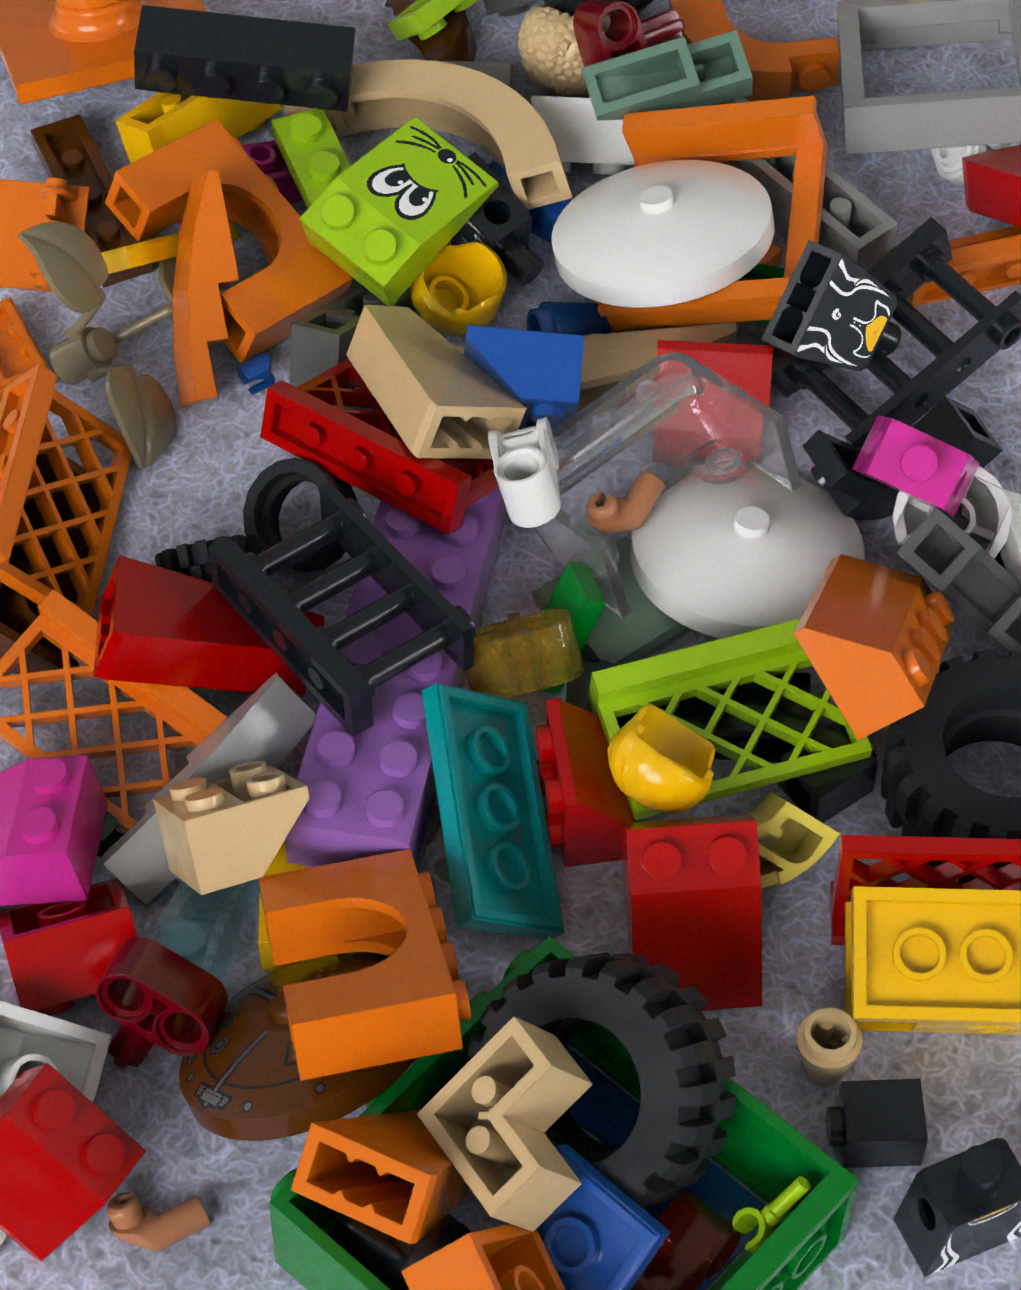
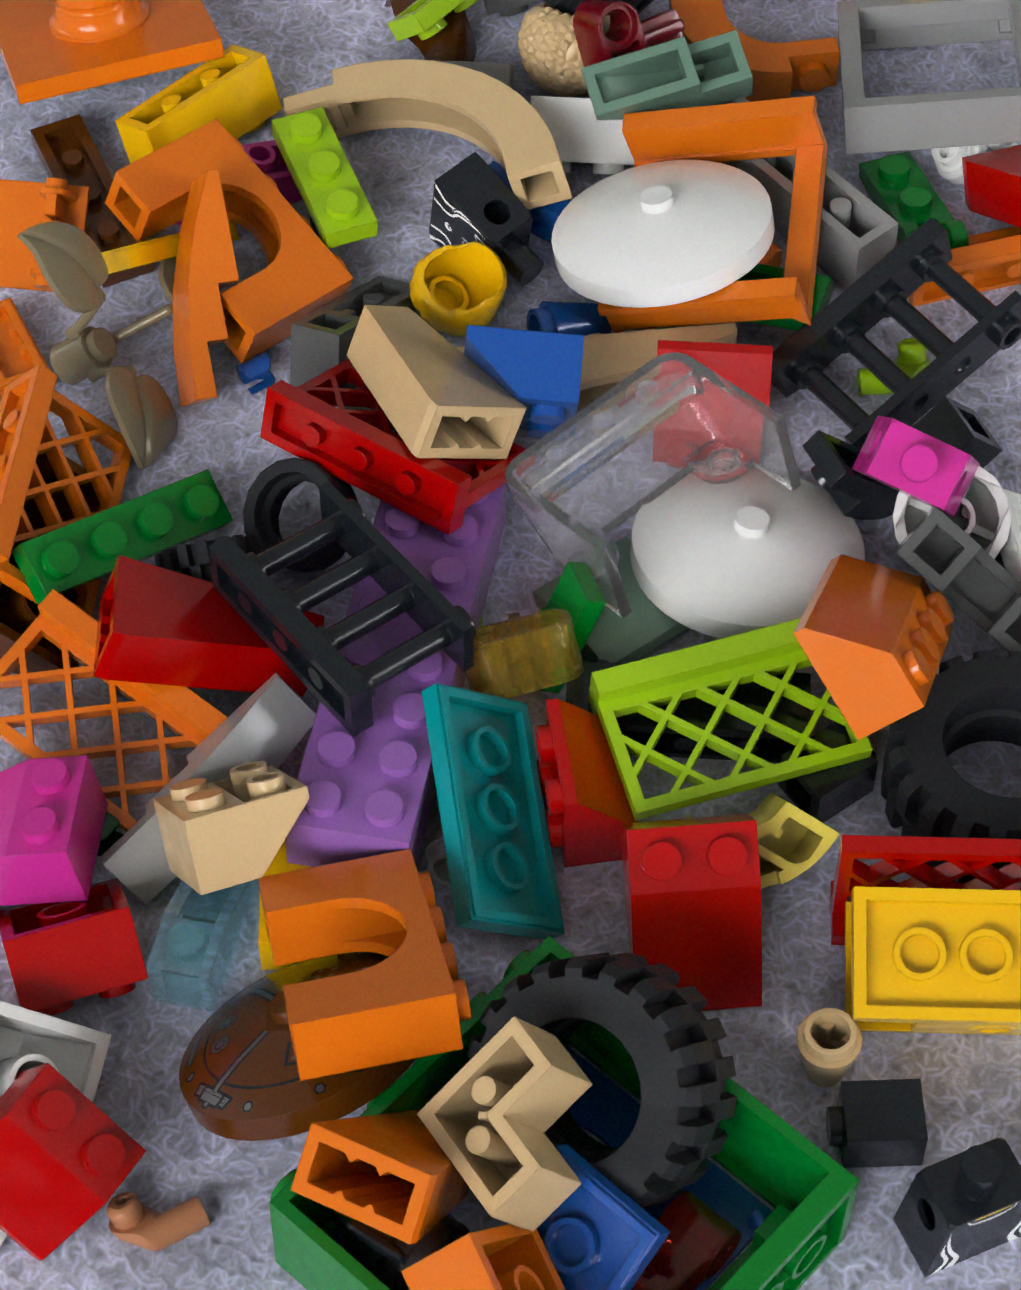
dark red beam [95,937,228,1069] -> none
black brick [134,5,355,112] -> none
lime slope [299,116,499,306] -> none
white piece [488,417,561,528] -> none
nougat arm [586,472,665,533] -> none
yellow hair [607,705,715,814] -> none
lime hand [732,1176,811,1253] -> none
black torso [761,240,901,371] -> none
none -> green plate [11,469,234,604]
none -> lime arm [857,338,930,396]
none -> green plate [859,151,969,249]

